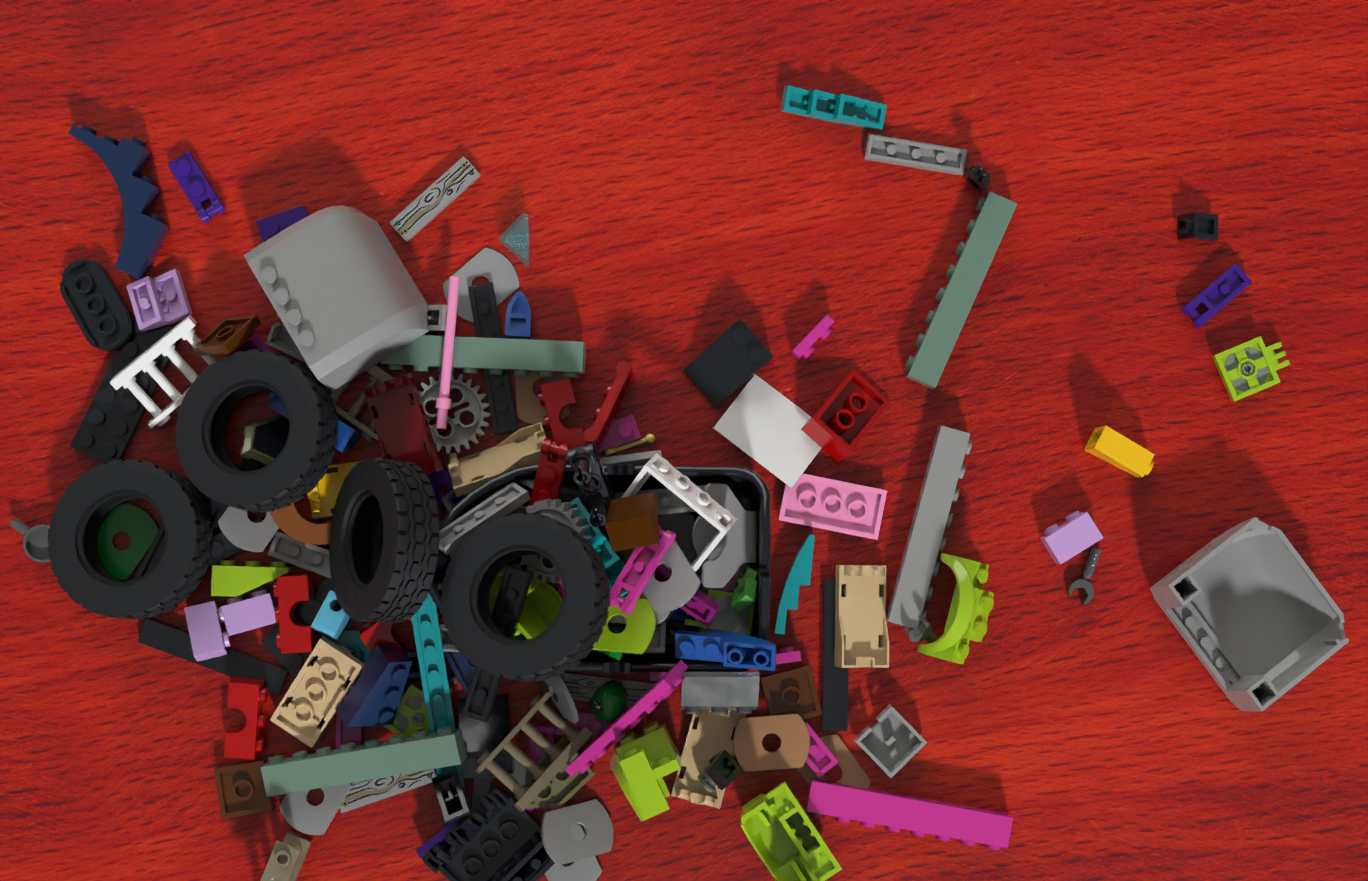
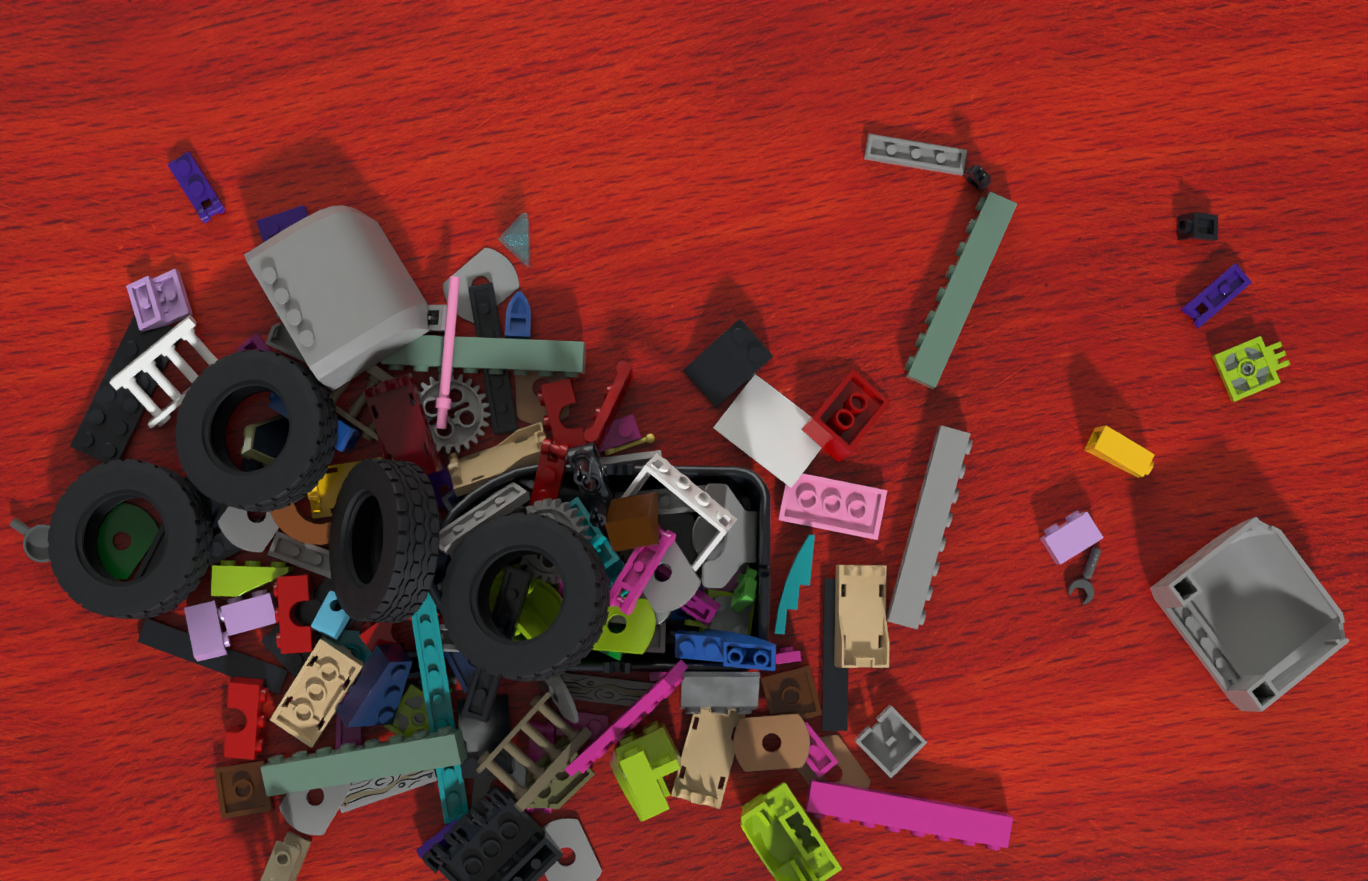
black tile [60,259,134,351] -> none
dark blue arch [69,124,170,279] -> none
reddish brown plate [193,315,261,356] -> none
light grey tile [389,156,481,242] -> none
black slope [431,768,471,824] -> none
light grey piece [541,799,613,866] -> none
green piece [589,680,628,722] -> none
dark grey bush [697,767,716,792] -> none
black bracket [705,750,742,790] -> none
teal slope [780,85,887,130] -> none
dark pink plate [791,314,835,360] -> none
dark grey piece [904,616,939,643] -> none
lime piece [916,553,994,664] -> none

